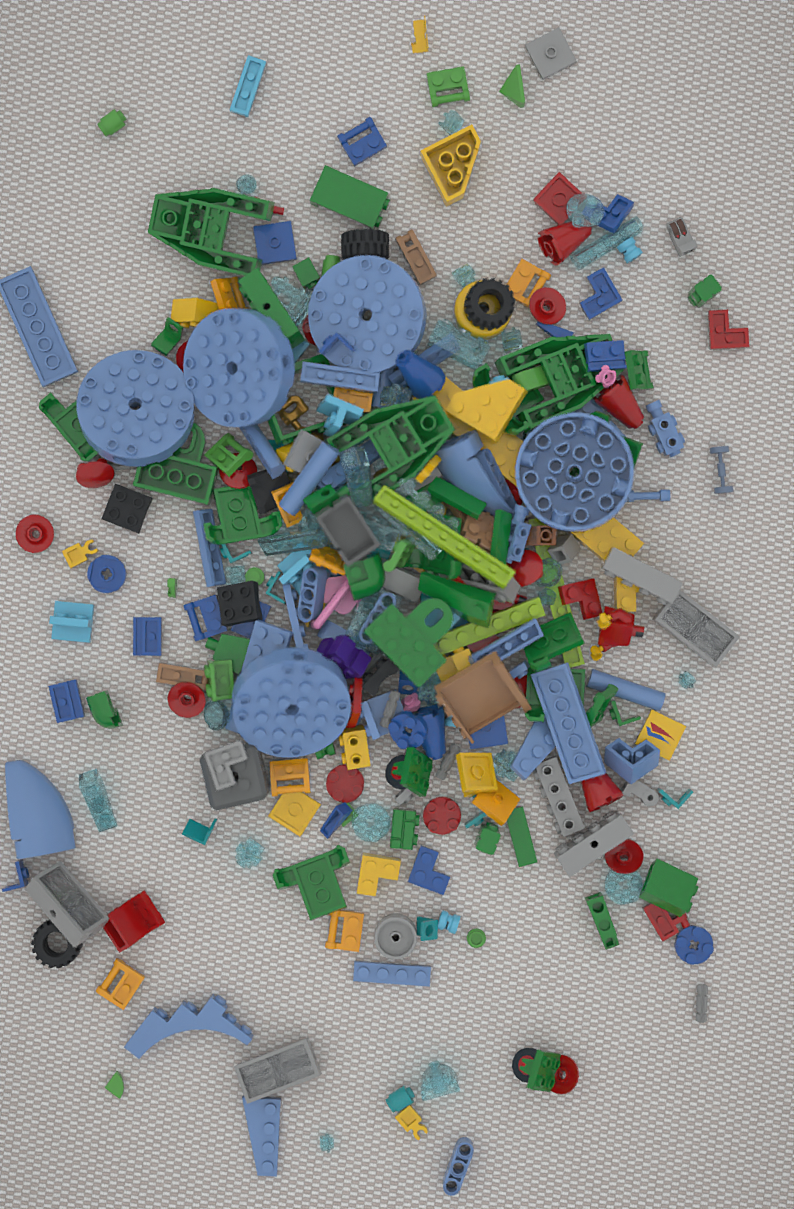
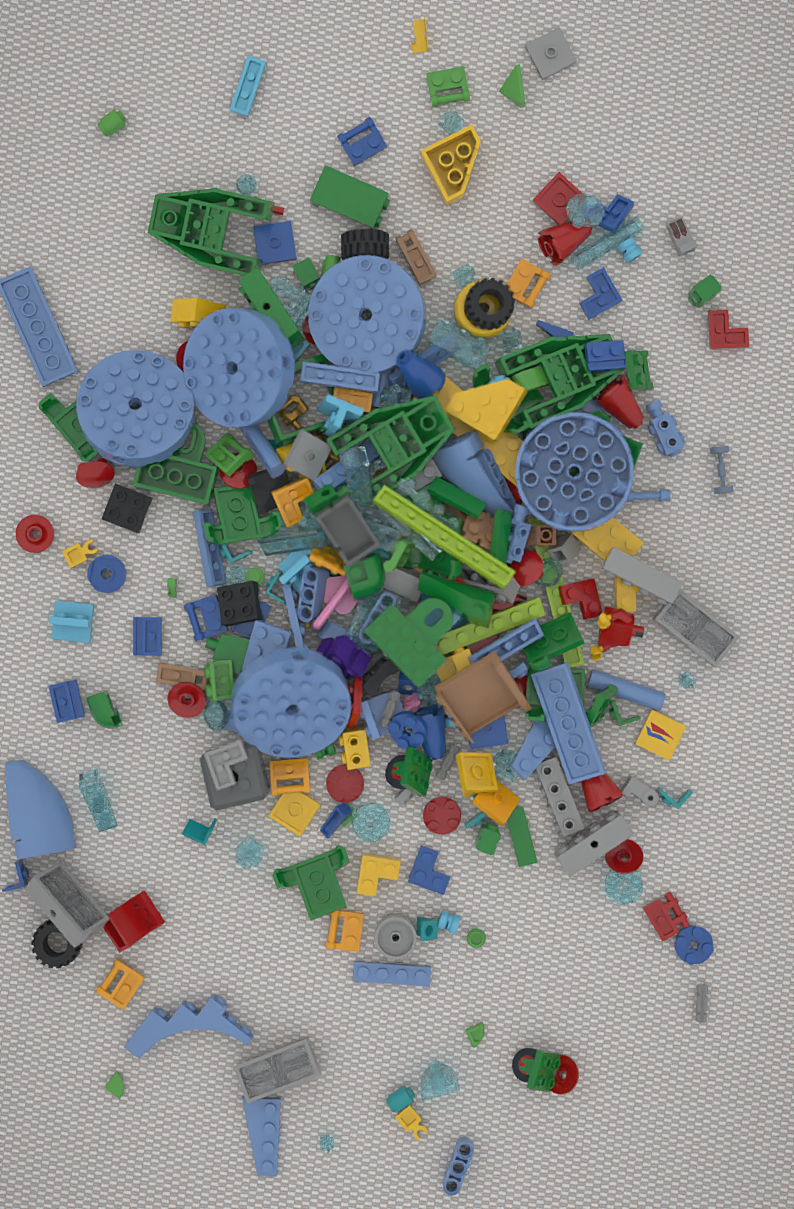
green bracket [151,317,183,356] -> none
light orange plate [210,276,248,310] -> none
medium blue brick [279,442,340,516] -> none
blue bracket [318,332,356,355] -> none
green brick [390,808,420,850] -> none
yellow plate [415,454,442,484] -> none
red dish [529,287,566,325] -> none
clear light blue plate [538,588,556,606] -> none
green leg [584,892,619,950] -> none
bright pink plate [595,365,616,388] -> none
medium blue brick [604,738,660,784] -> none
green brick [639,858,698,917] -> none
none -> bright green tile [465,1022,484,1048]

